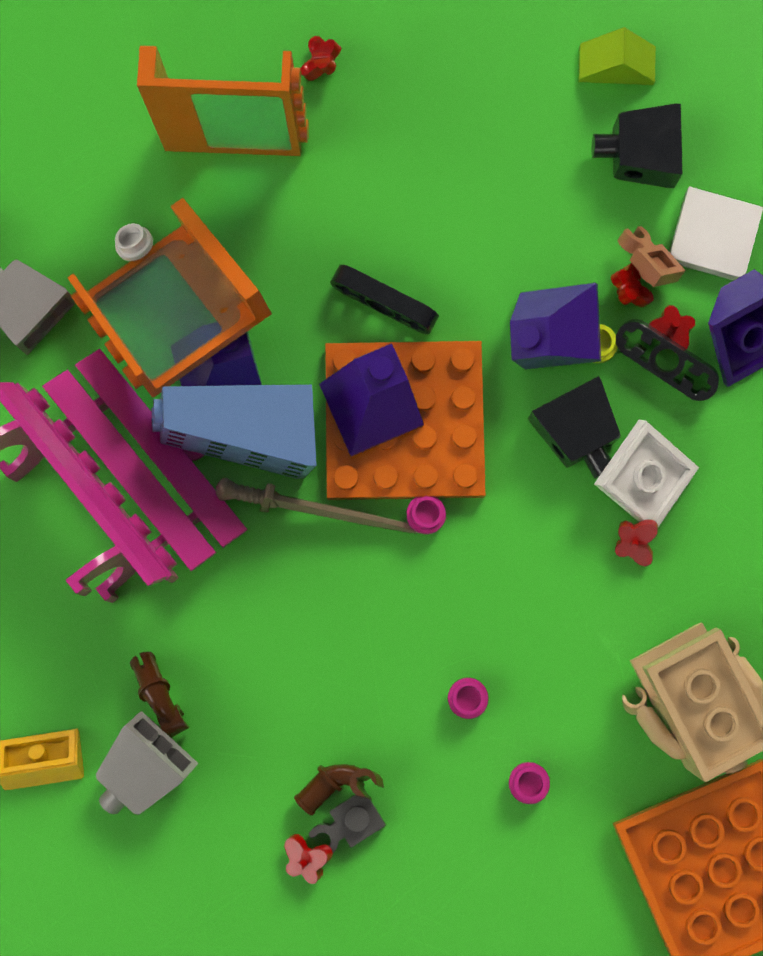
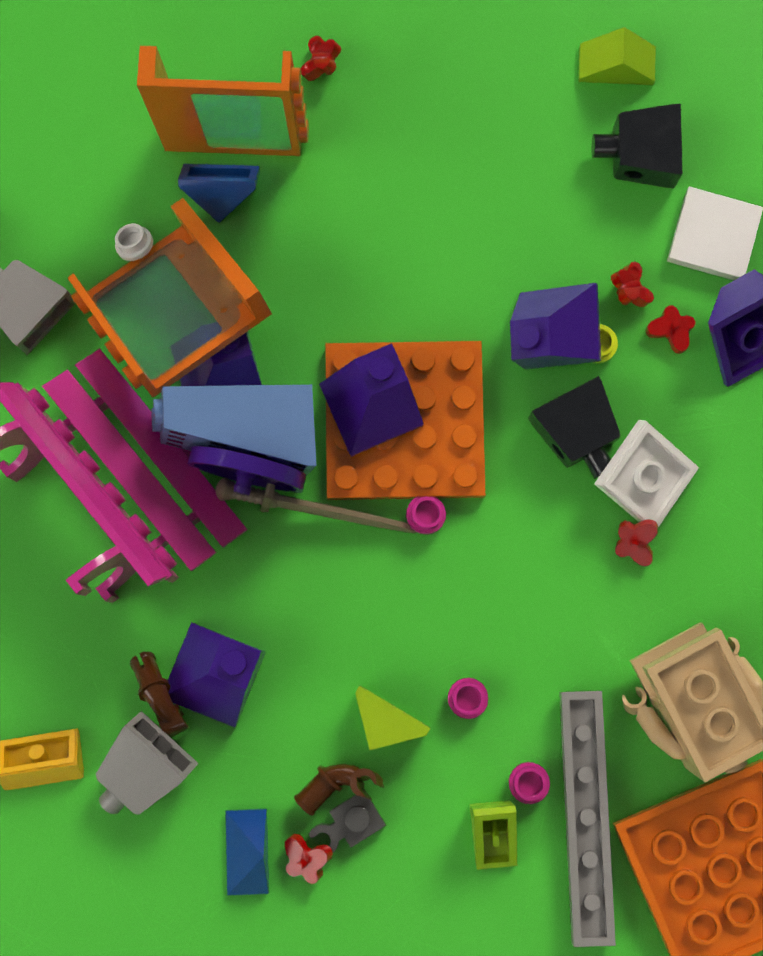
black beam [330,264,439,334] -> none
black beam [616,319,719,401] -> none
nougat plate [617,226,686,287] -> none
none -> dark purple slope [168,622,266,727]
none -> blue slope [178,164,260,223]
none -> dark purple piece [187,446,306,496]
none -> blue slope [226,809,269,895]
none -> lime slope [355,685,431,750]
none -> lime slope [470,800,517,870]
none -> light grey plate [559,691,616,947]

